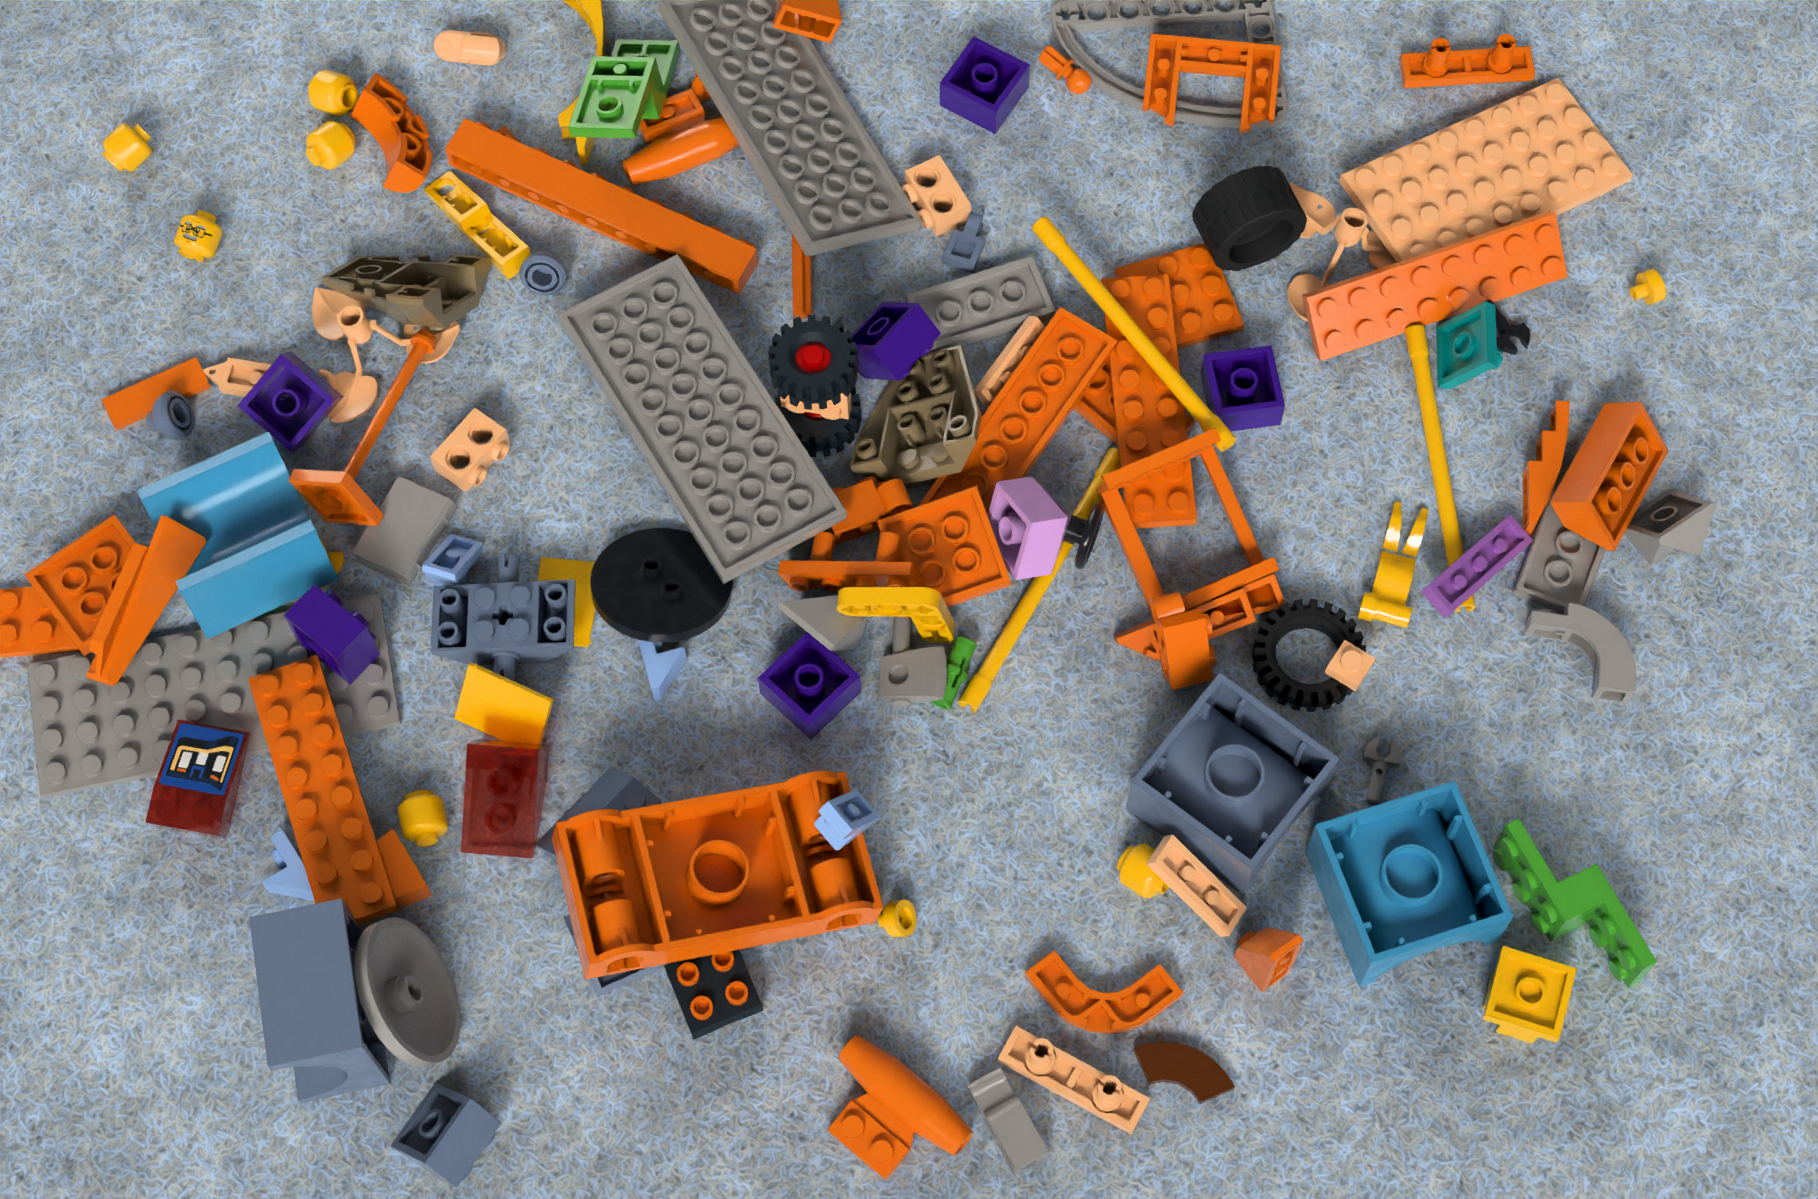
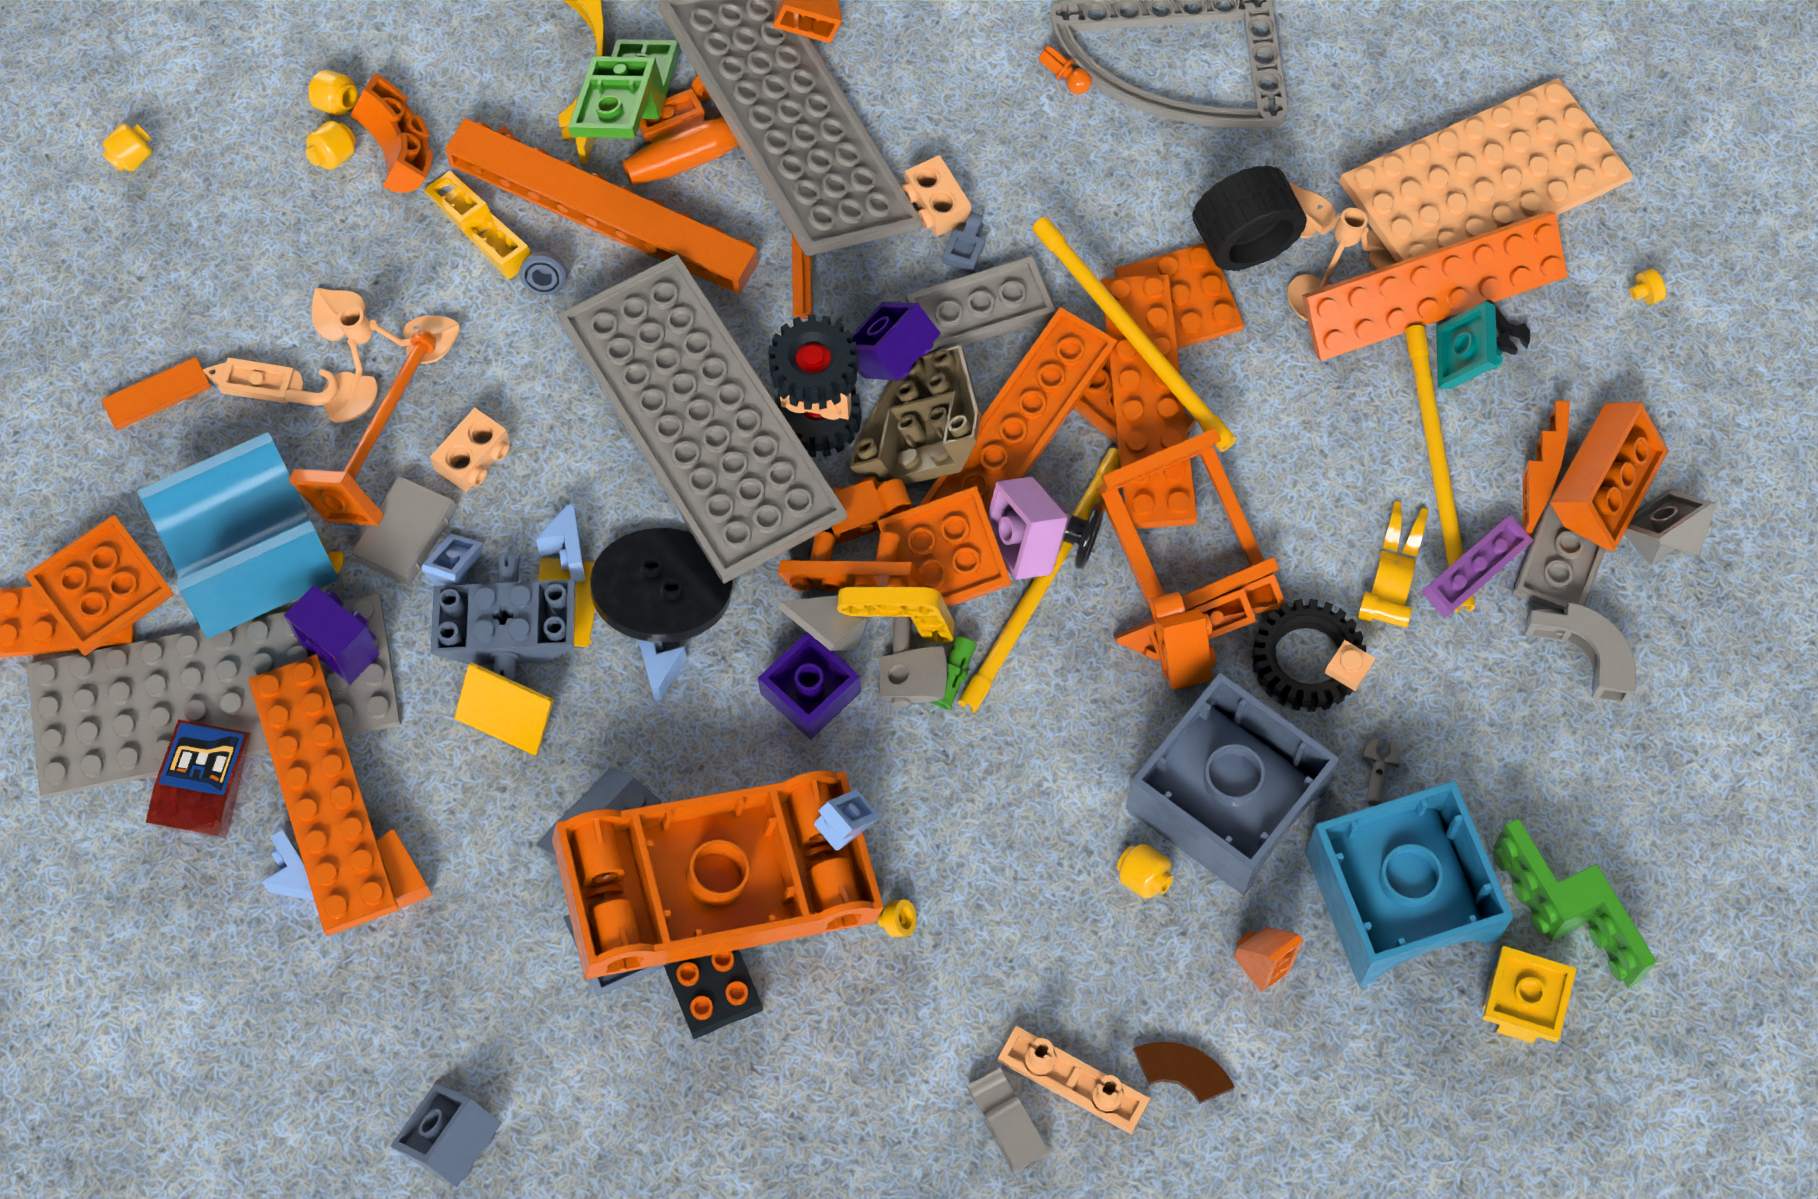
orange wedge [87,515,207,686] -> none
sand blue brick [147,391,194,438] -> none
yellow head [173,210,223,263] -> none
dark purple brick [238,351,344,452] -> none
sand blue piece [249,898,390,1103] -> none
dark tan wedge [322,254,491,331] -> none
light grey dish [354,917,461,1068] -> none
yellow head [398,790,448,847] -> none
light nougat arm [433,30,506,66] -> none
clear red slope [461,739,549,858] -> none
orange plate [827,1035,974,1180] -> none
dark purple brick [940,37,1030,134] -> none
light nougat plate [974,316,1045,408] -> none
orange plate [1025,950,1184,1034] -> none
orange wedge [1142,34,1281,133] -> none
light nougat plate [1146,834,1247,937] -> none
dark purple brick [1200,345,1285,431] -> none
orange plate [1399,34,1535,88] -> none
none -> light blue slope [536,504,586,582]

